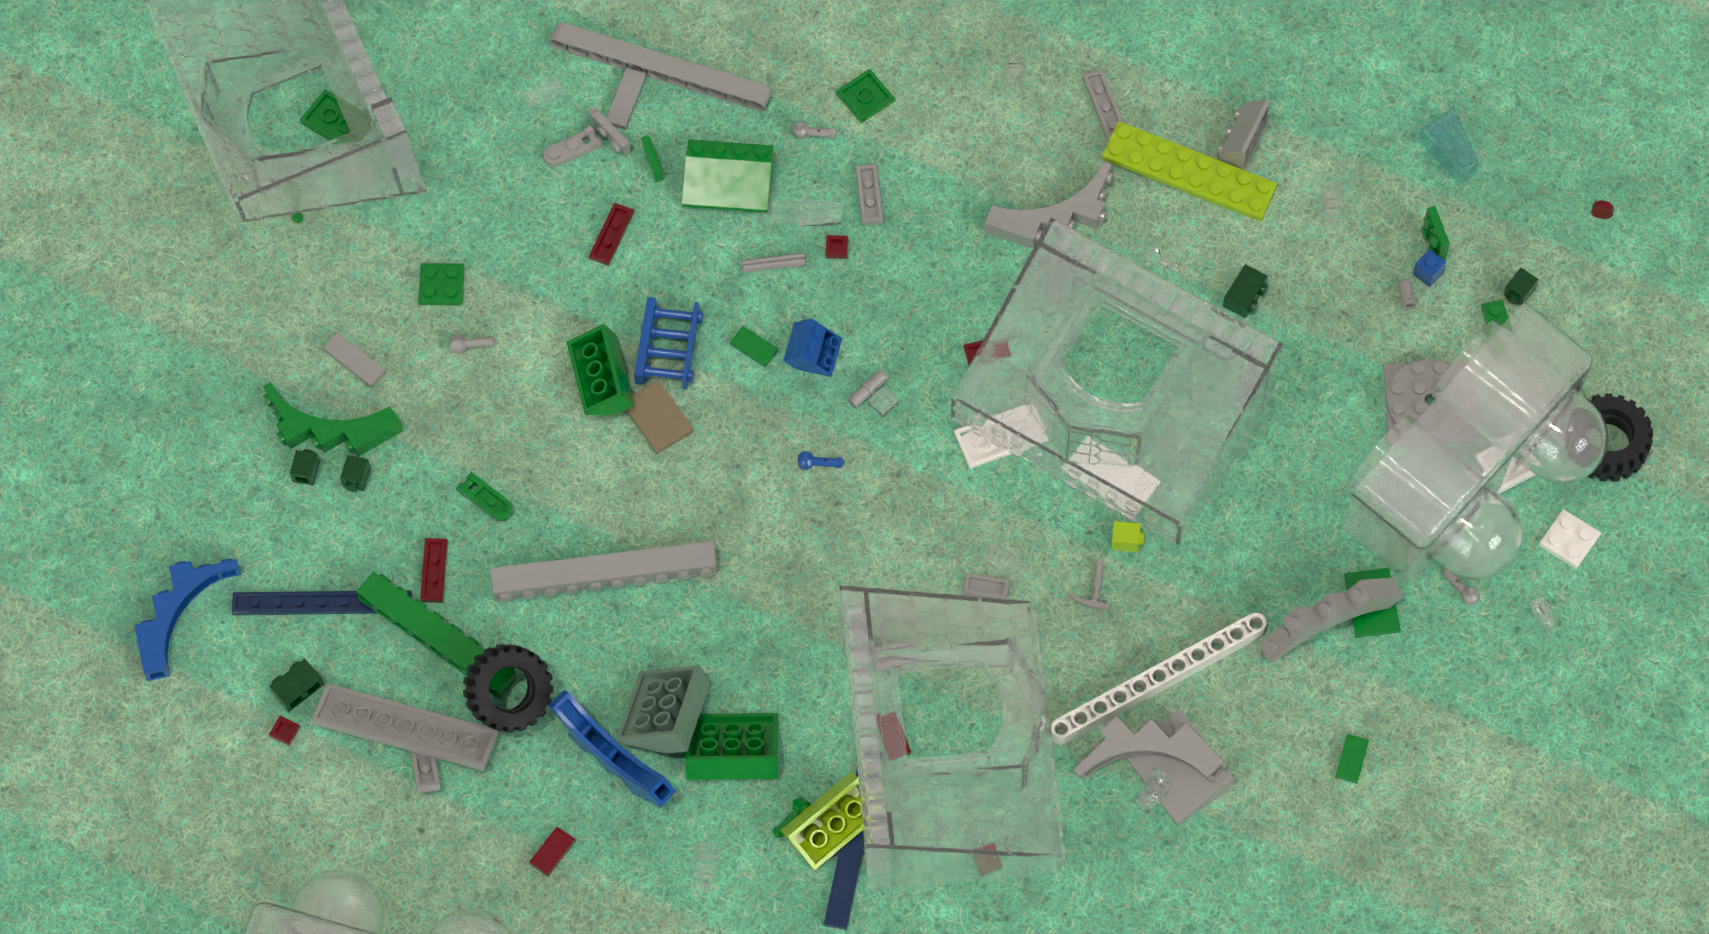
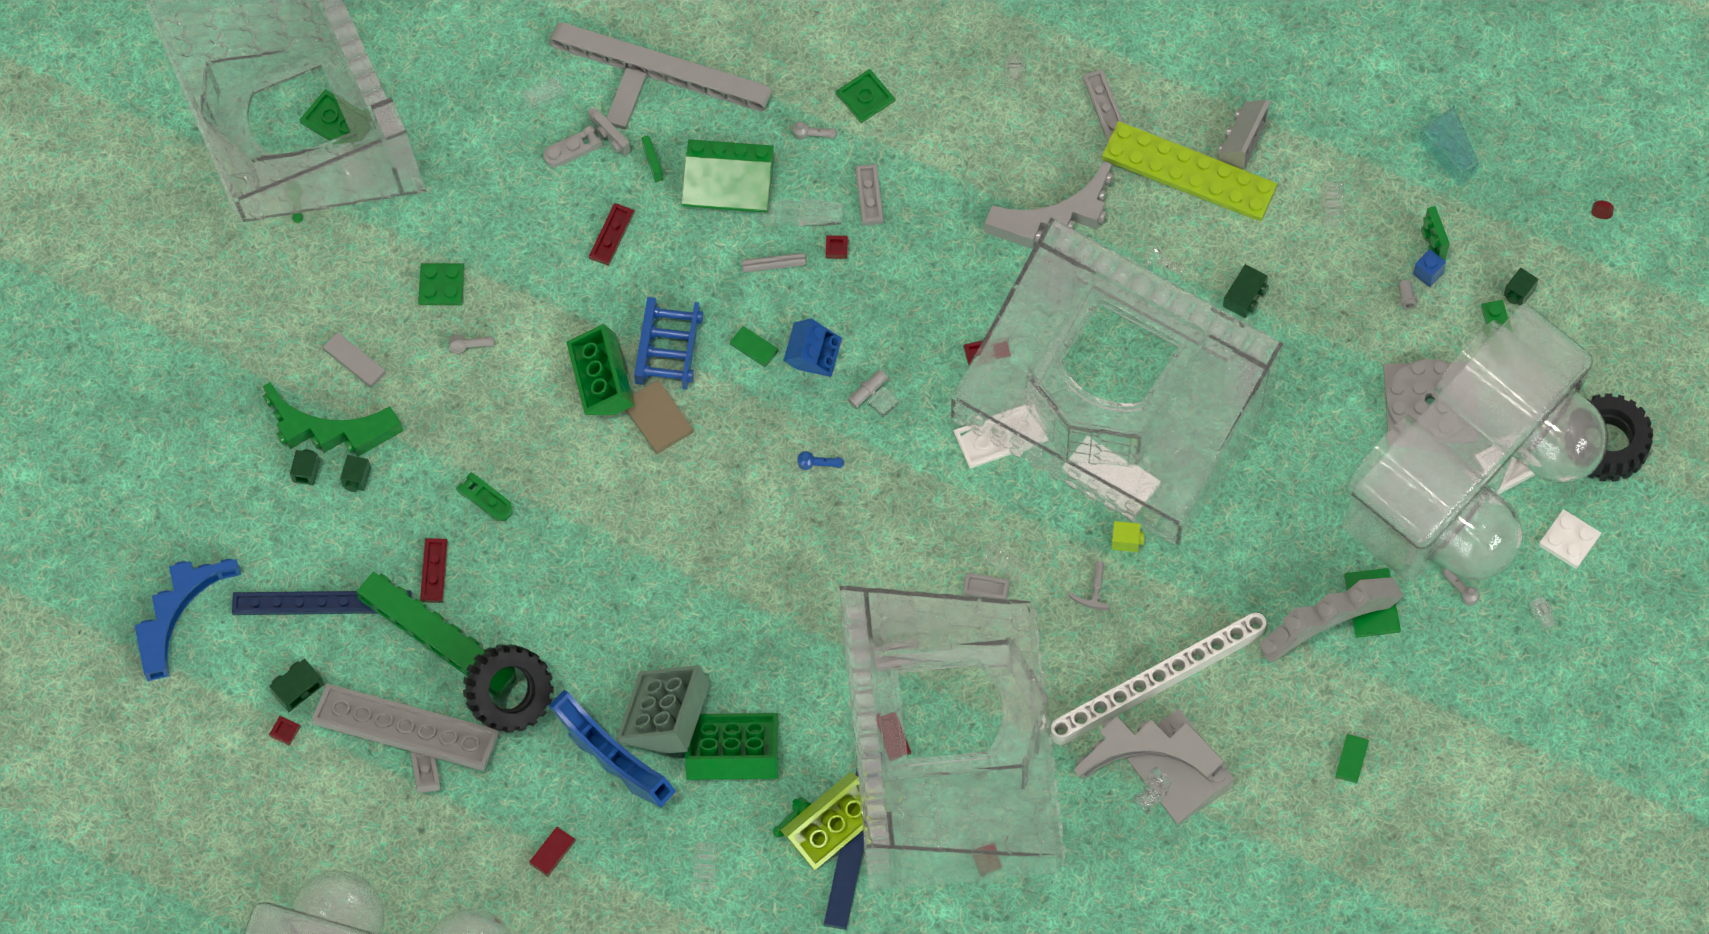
light grey brick [491,541,717,603] -> none

